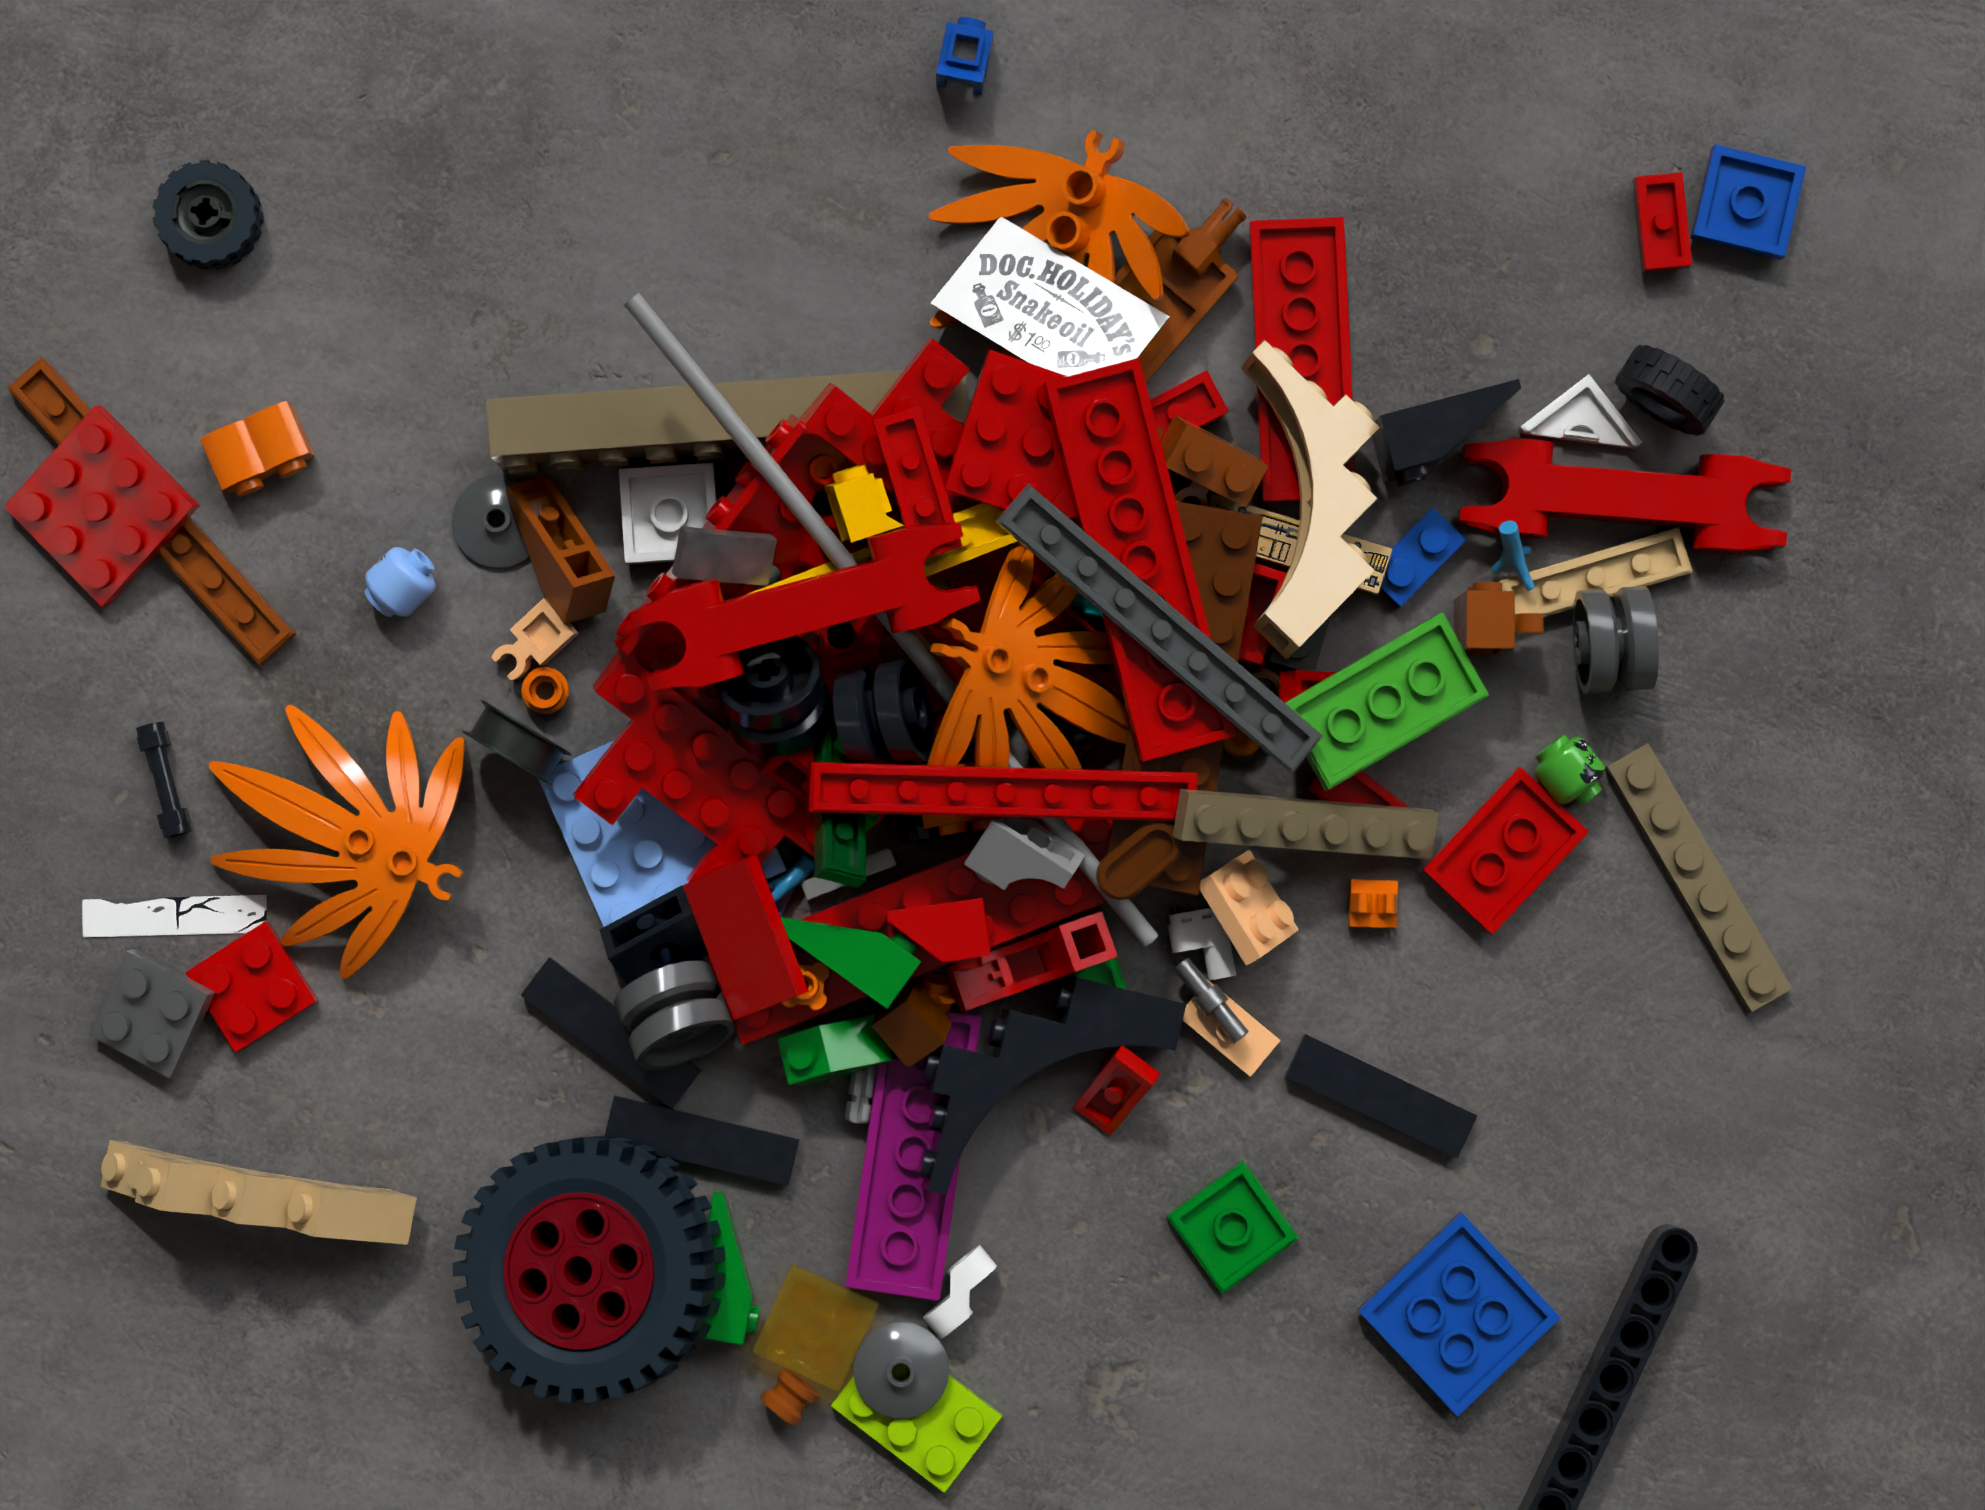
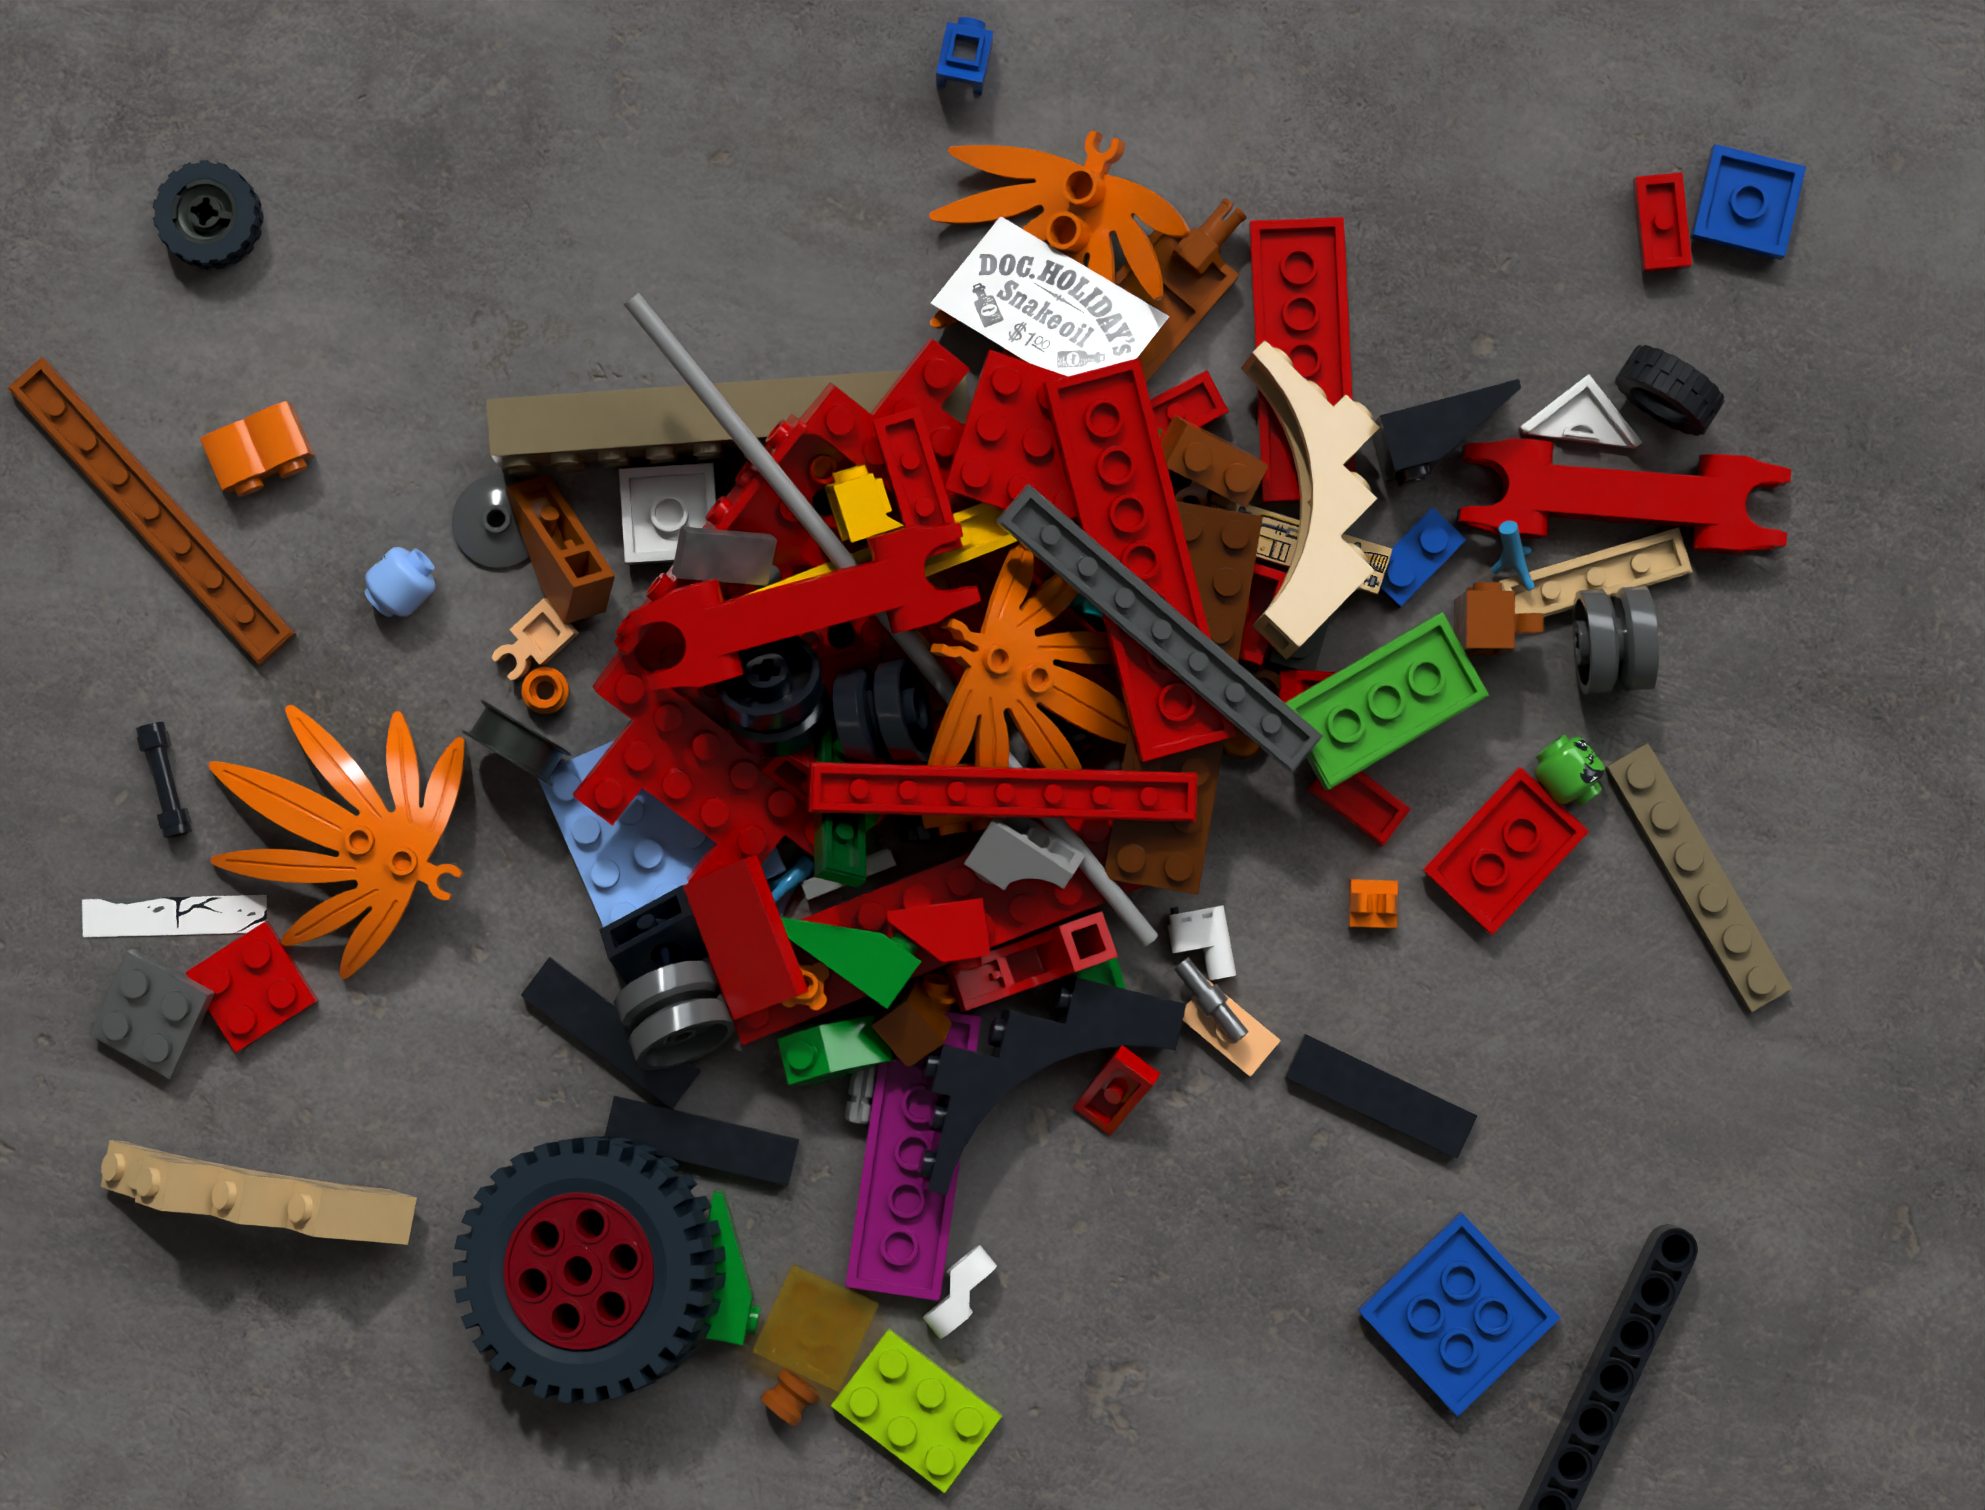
red plate [4,405,200,607] -> none
dark grey dish [853,1321,949,1418] -> none
reddish brown tile [1096,821,1182,900] -> none
green tile [1166,1160,1299,1294] -> none
dark tan plate [1173,789,1439,859] -> none
light nougat plate [1199,849,1299,966] -> none

